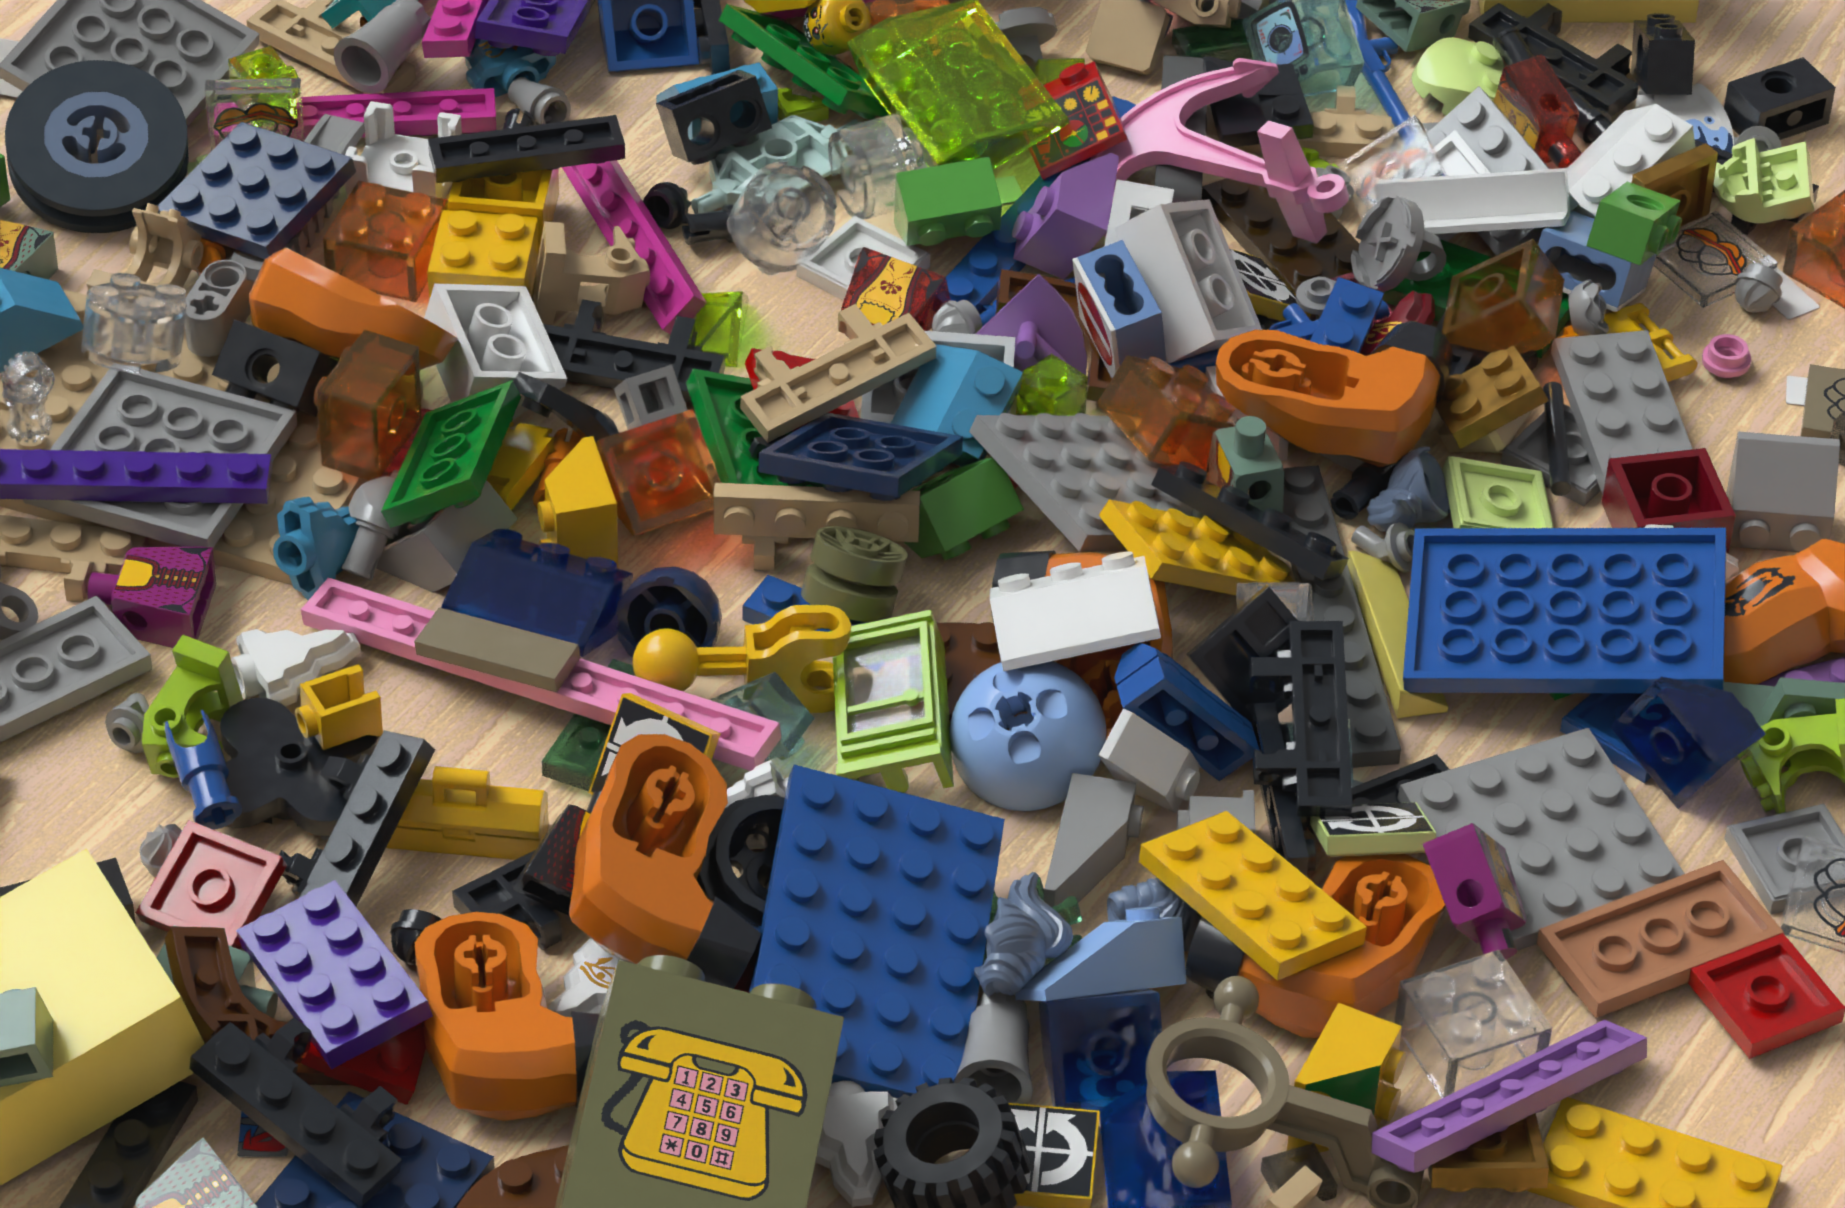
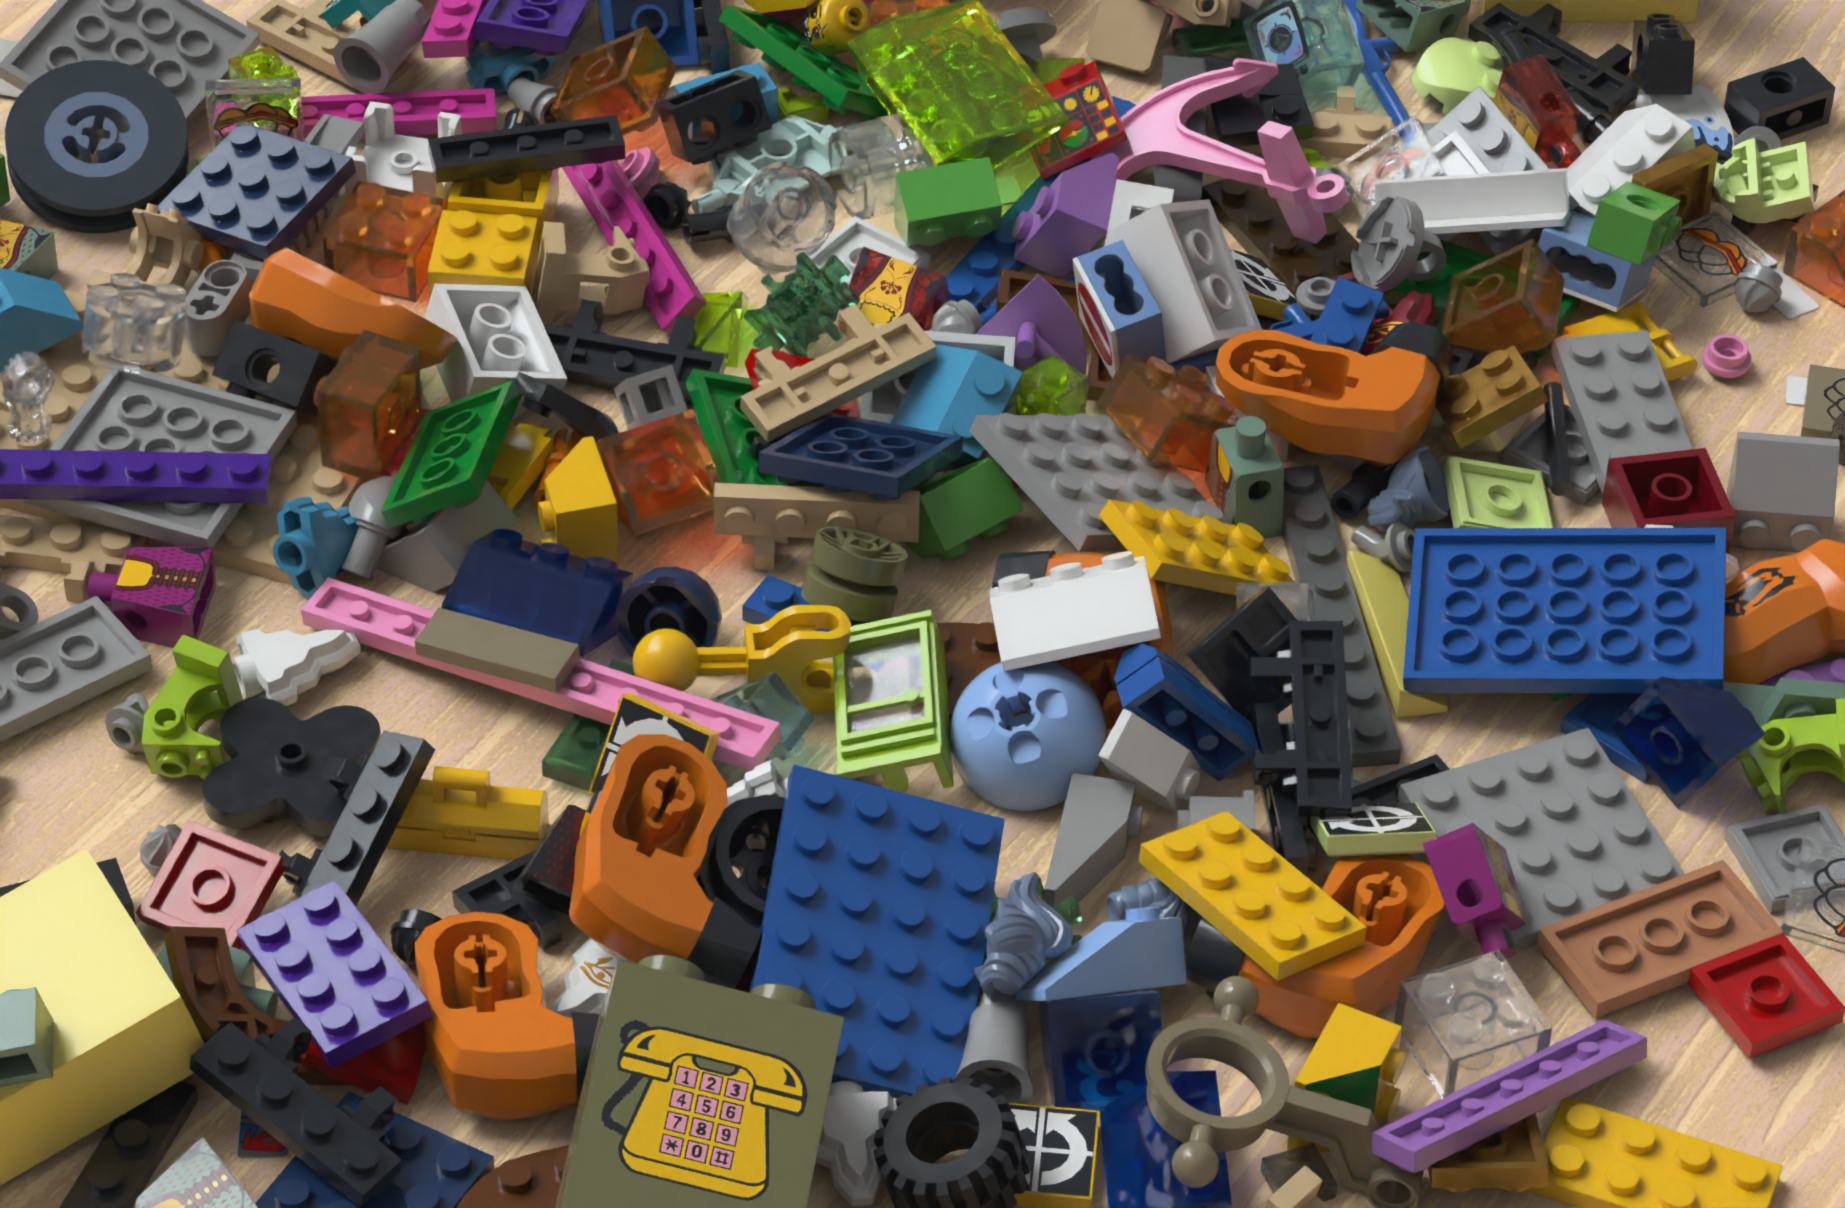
blue piece [165,710,242,830] -> none
yellow window [295,664,383,750] -> none
black plate [1151,461,1349,580] -> none
light grey plate [1569,279,1609,336] -> none
none -> clear orange brick [550,26,677,135]
none -> bright pink plate [620,147,660,198]
none -> clear green gear [744,252,861,358]

